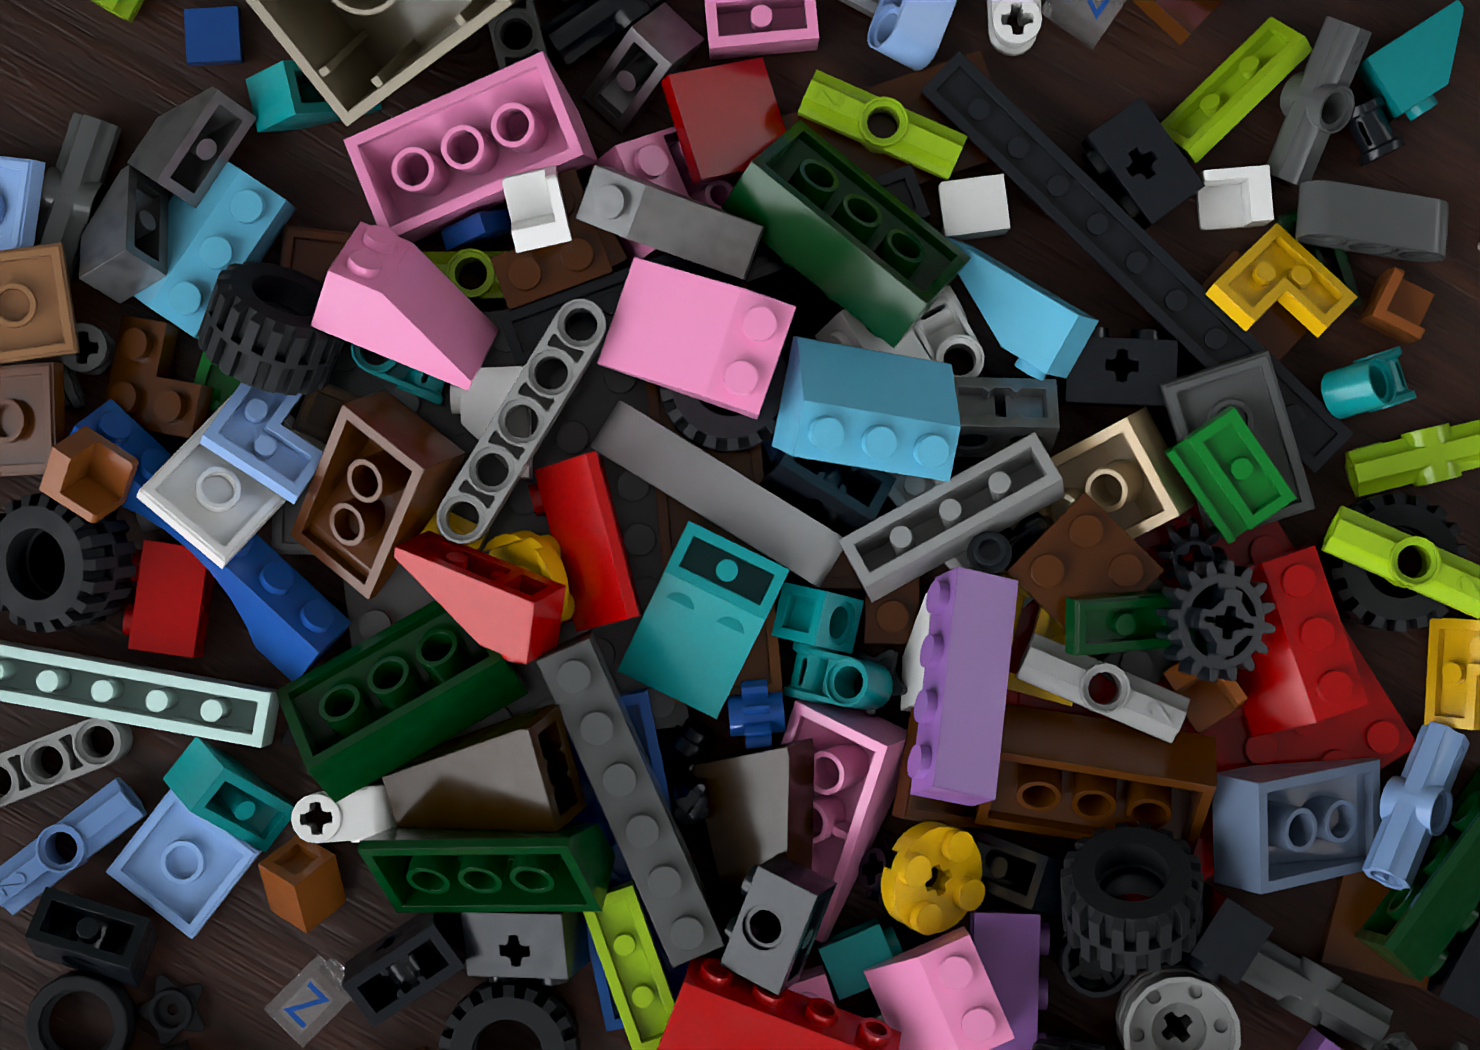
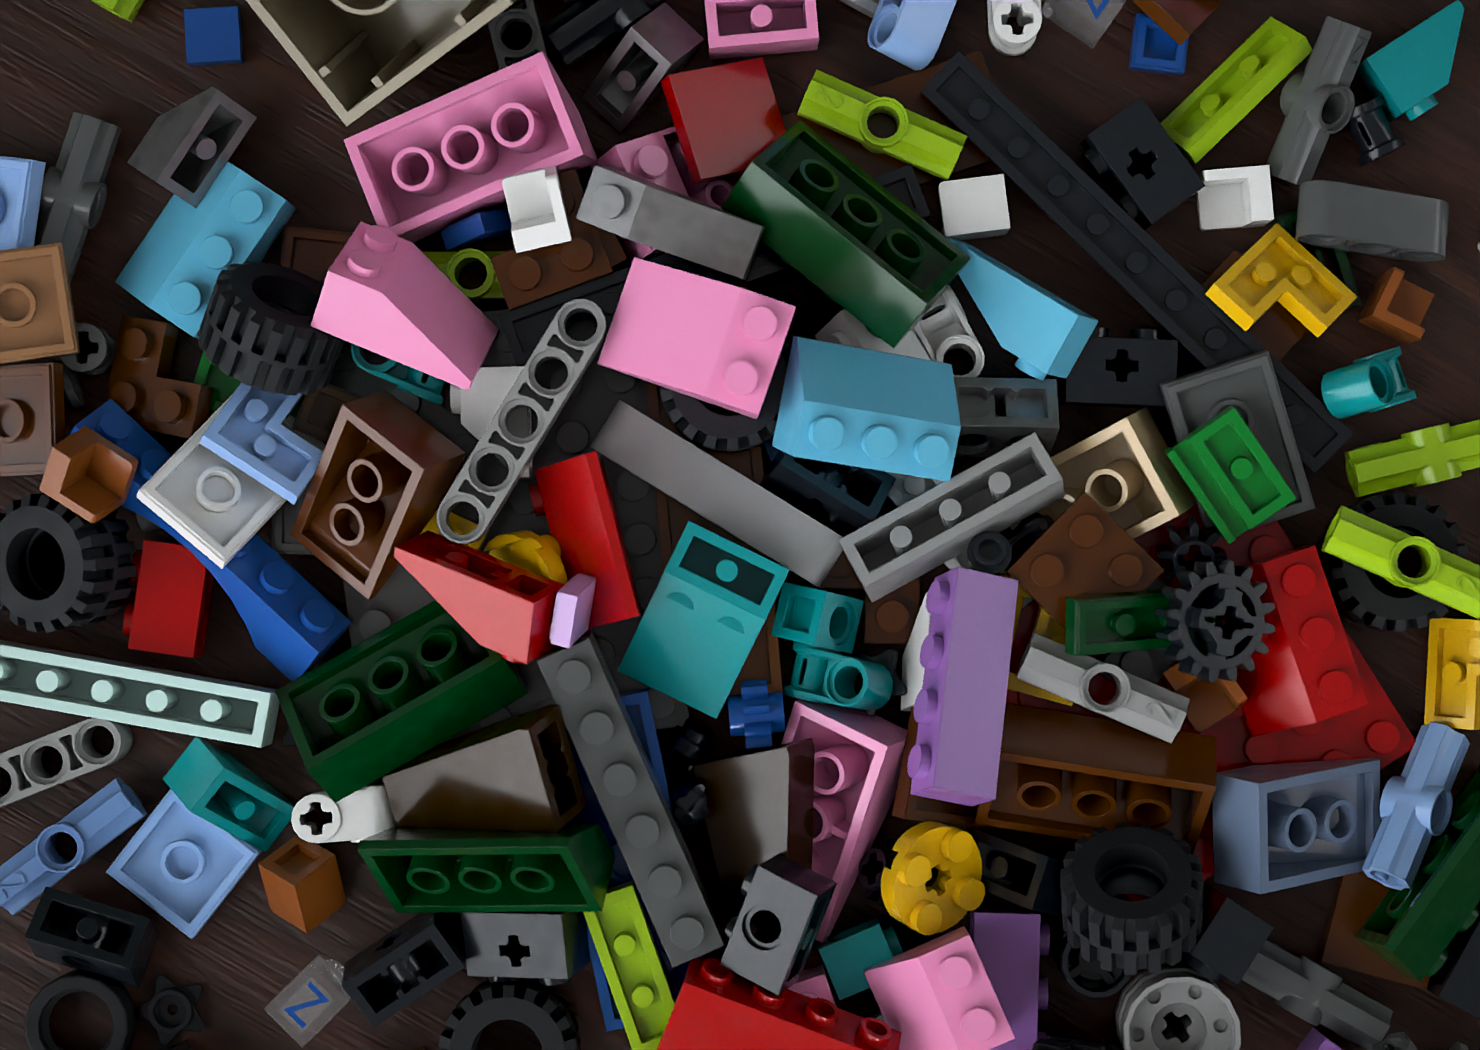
flat silver slope [79,165,169,303] -> none
teal slope [245,60,382,132] -> none
none -> lavender tile [549,573,597,648]
none -> blue tile [1128,13,1189,76]

